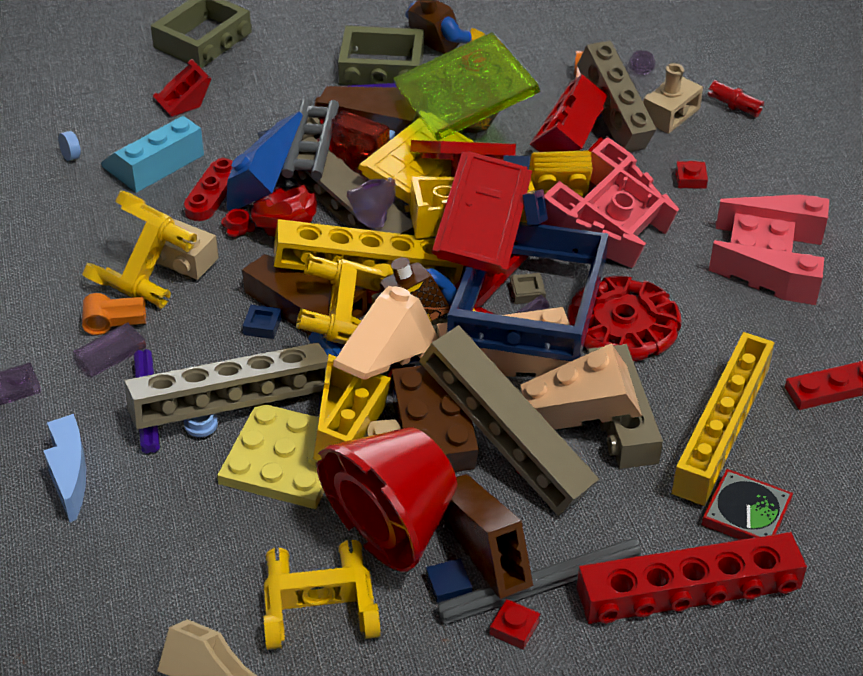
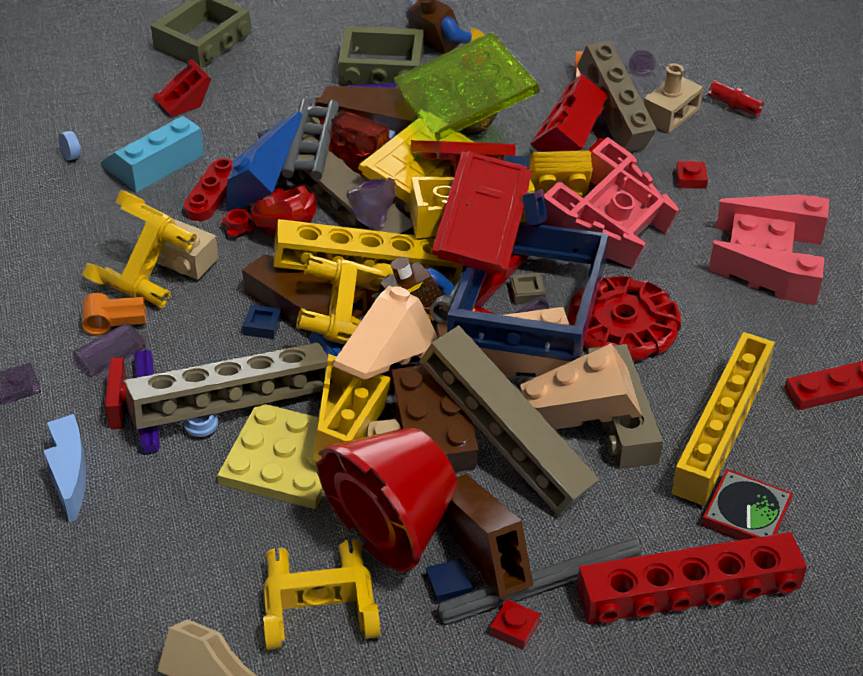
none -> red plate [105,358,127,429]
none -> dark grey hinge [430,272,465,324]

